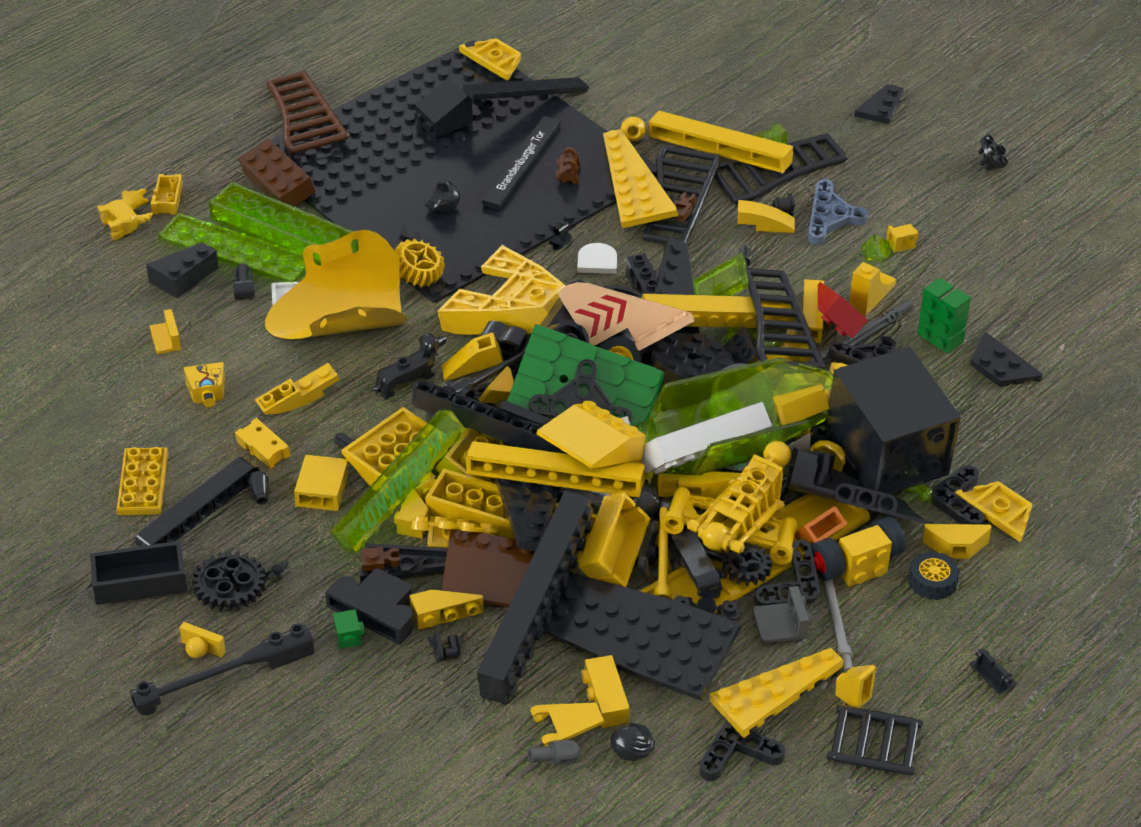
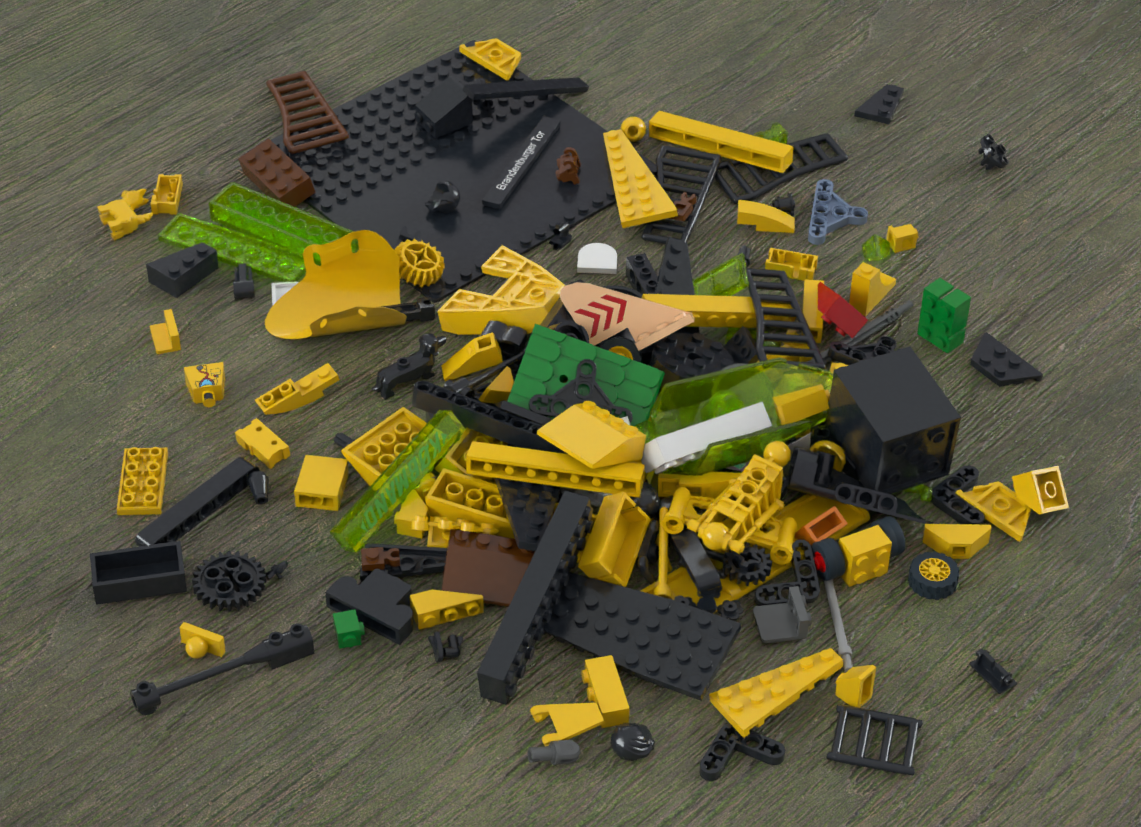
none -> black plate [381,297,435,322]
none -> yellow piece [765,248,818,281]
none -> yellow slope [1012,466,1069,514]

